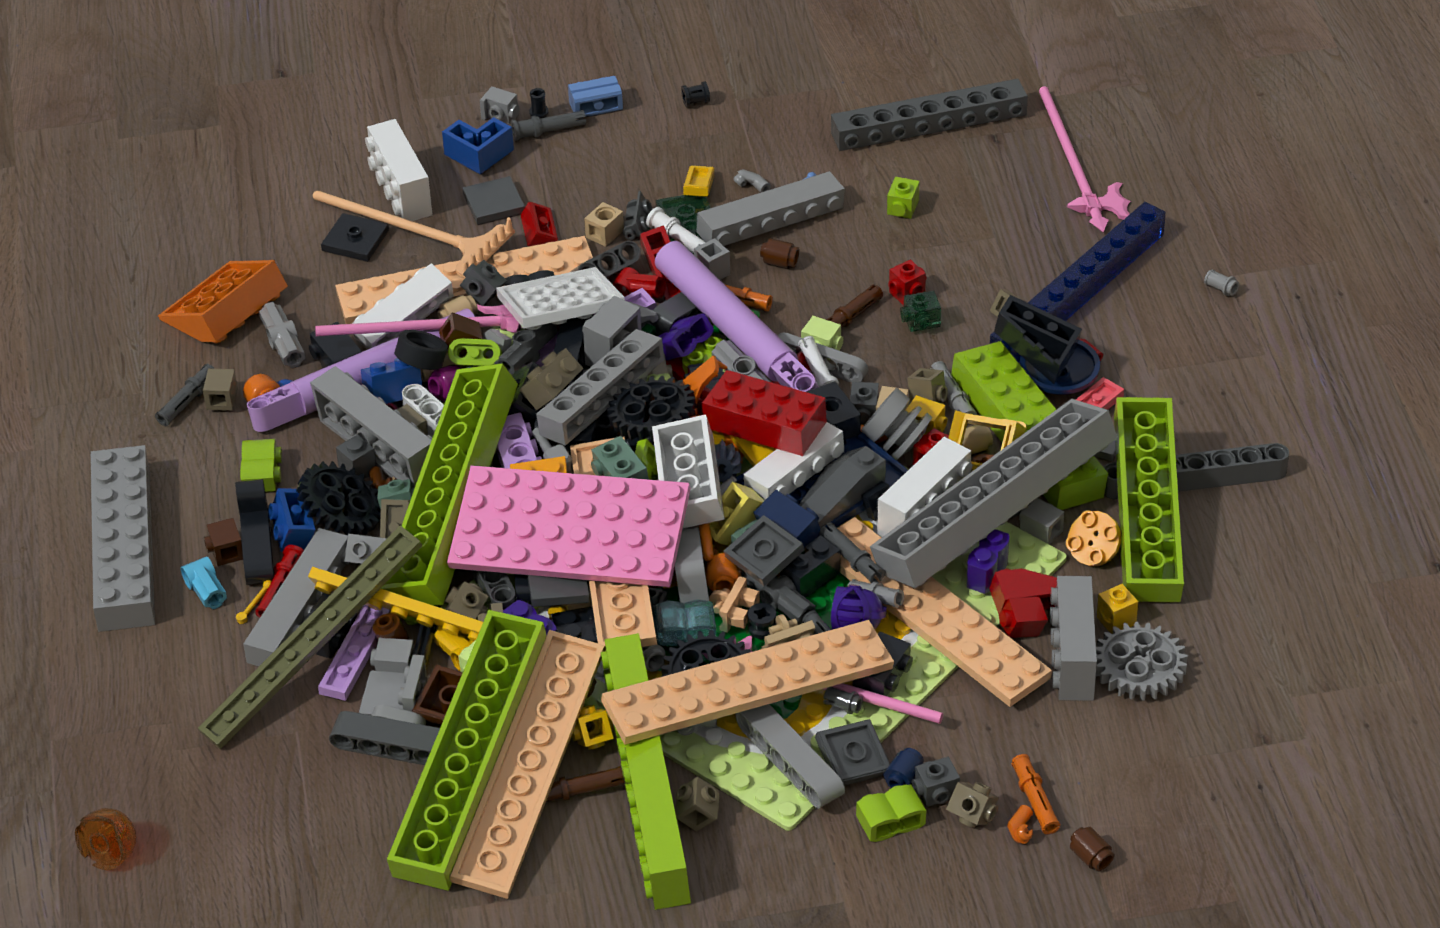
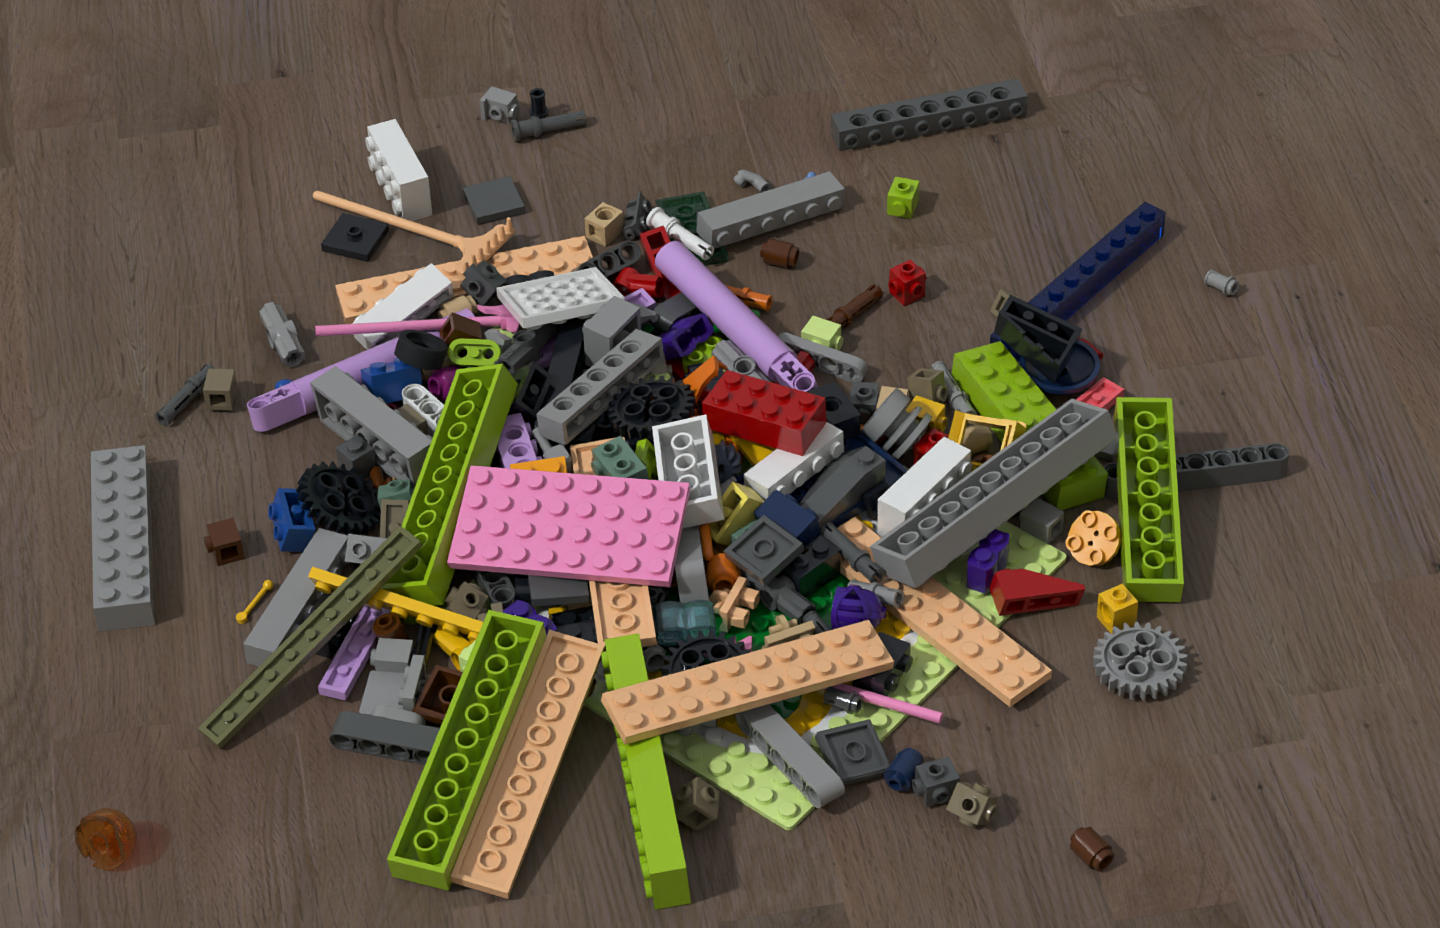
orange slope [158,260,288,344] -> none
medium azure piece [181,556,227,609] -> none
black beam [235,479,274,585] -> none
lime brick [240,439,282,492] -> none
orange head [243,374,280,403] -> none
red pin [255,545,304,618] -> none
black brick [309,322,362,368] -> none
blue brick [442,117,514,174] -> none
dark tan brick [519,348,583,410] -> none
red slope [521,202,558,246] -> none
reddish brown pin [546,766,625,802] -> none
medium blue brick [568,76,623,119] -> none
yellow brick [571,705,614,749] -> none
black bush [681,81,710,107] -> none
yellow tile [683,166,714,196] -> none
light grey brick [694,238,730,280] -> none
black wheel [748,603,776,639] -> none
white pin [798,336,839,387] -> none
lime brick [856,785,926,842] -> none
clear green brick [900,291,941,332] -> none
red brick [999,597,1048,638] -> none
orange arm [1007,805,1033,844] -> none
orange pin [1011,754,1061,834] -> none
bright pink piece [1039,86,1138,233] -> none
light grey brick [1049,576,1097,701] -> none

